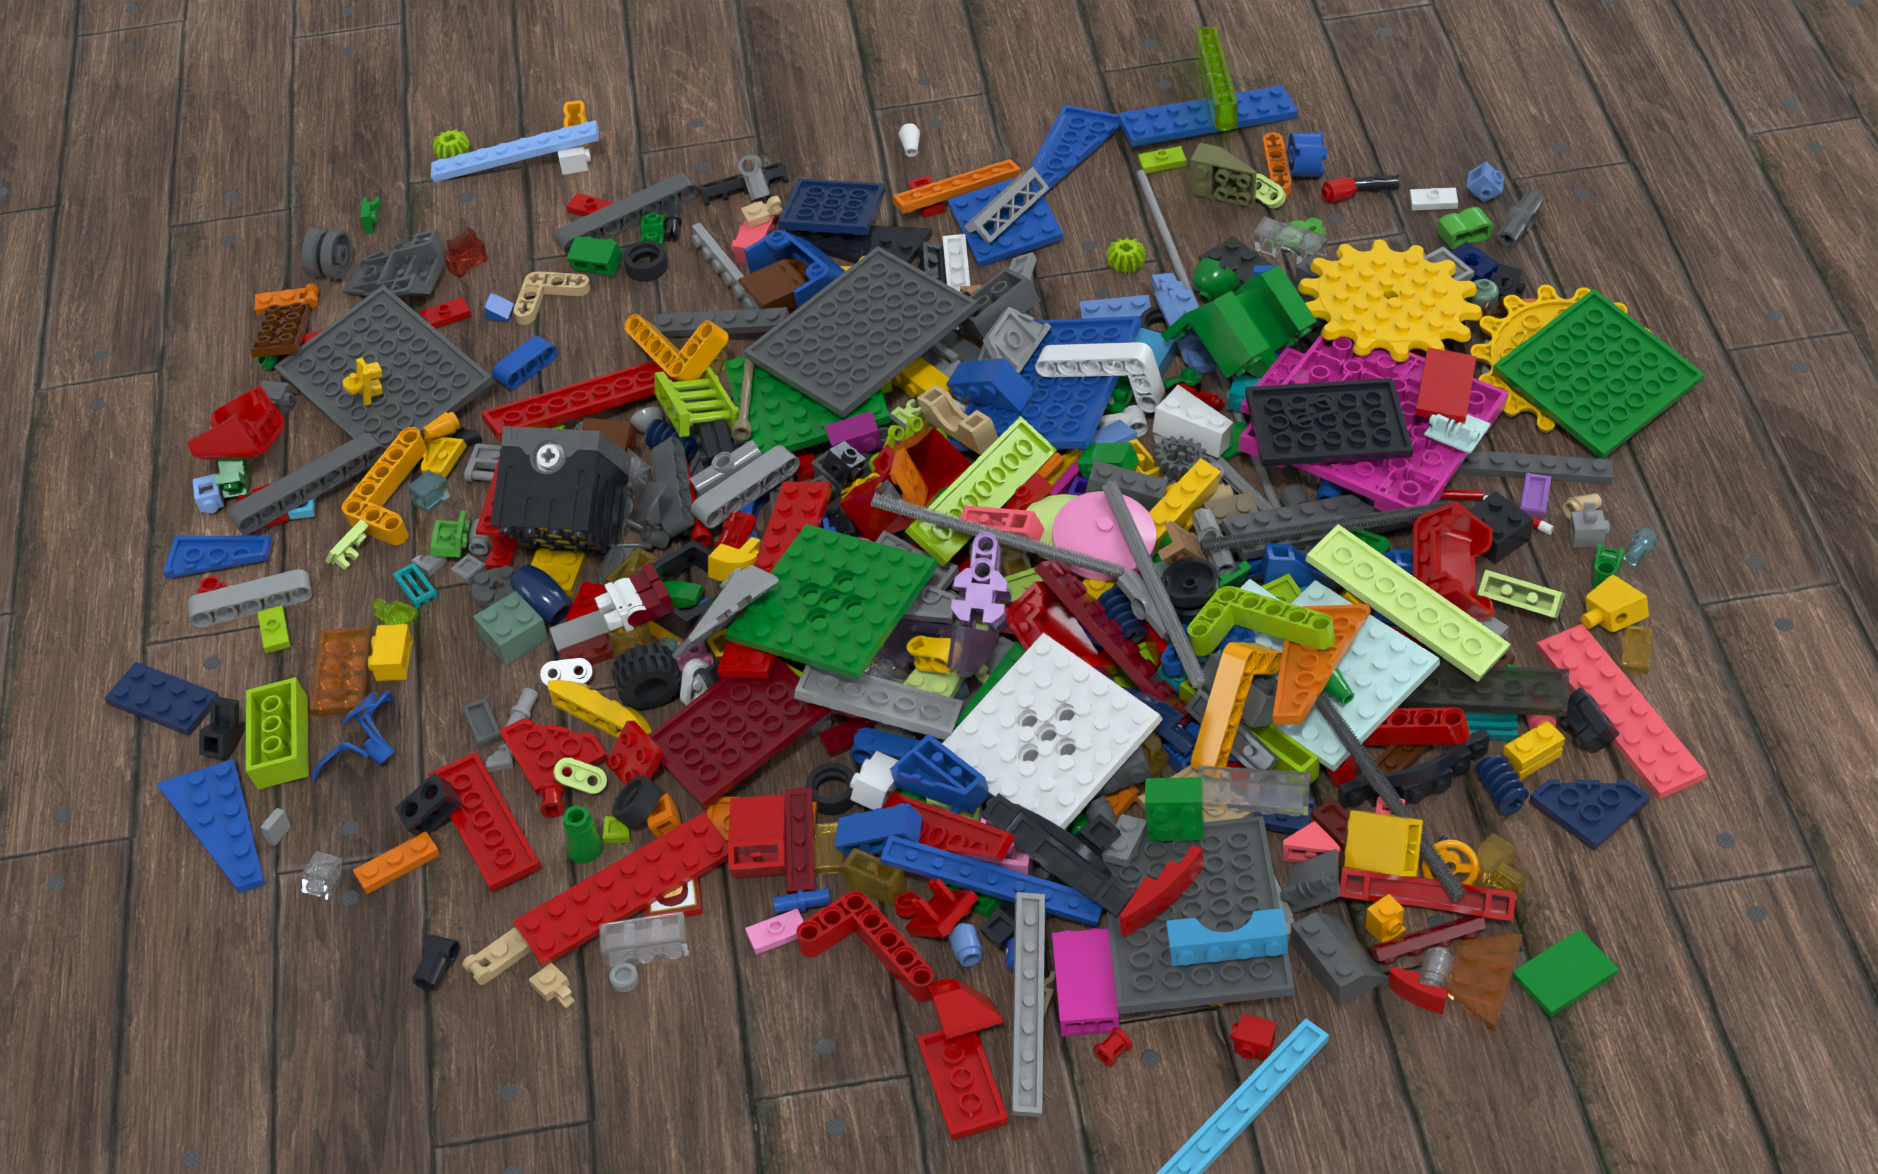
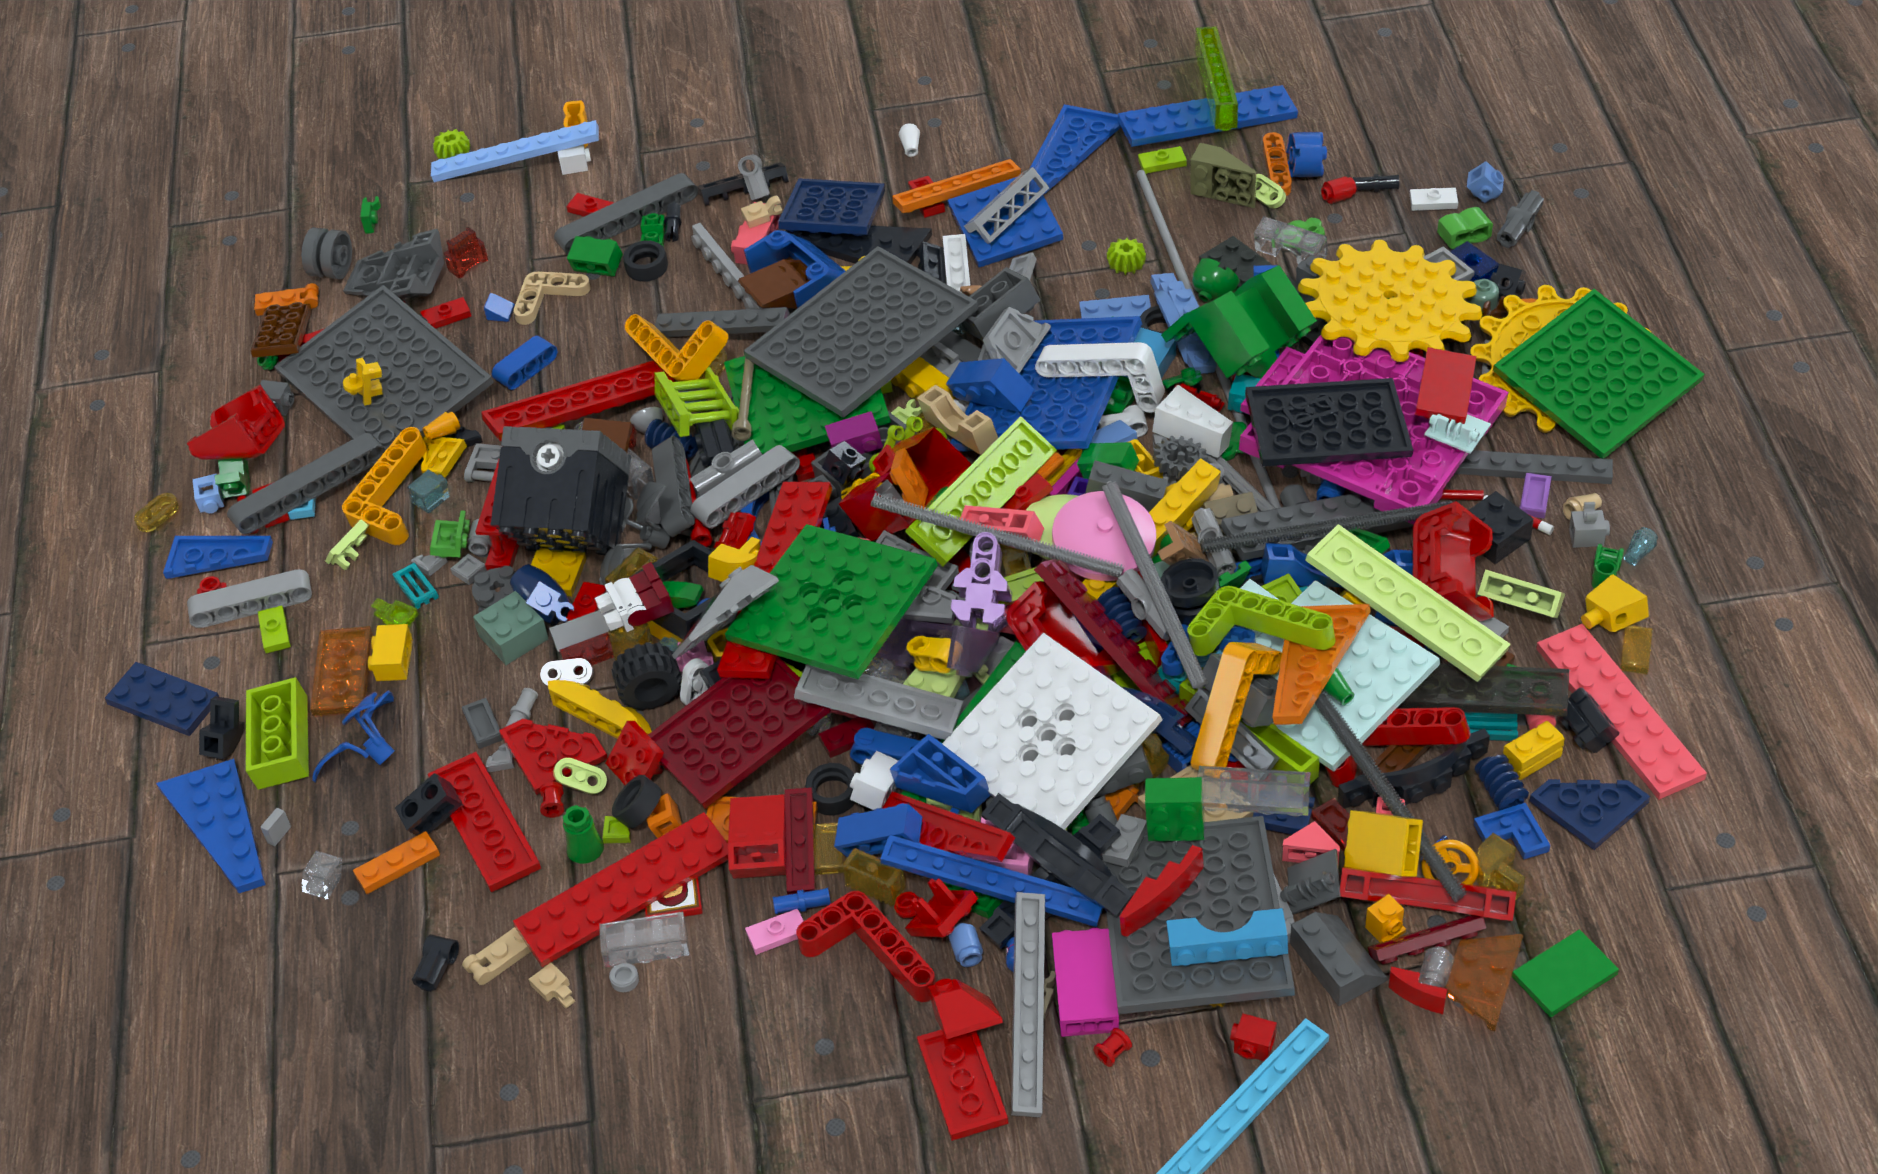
none -> clear yellow plate [134,493,179,532]
none -> plate [526,581,575,622]
none -> blue plate [1473,802,1550,860]

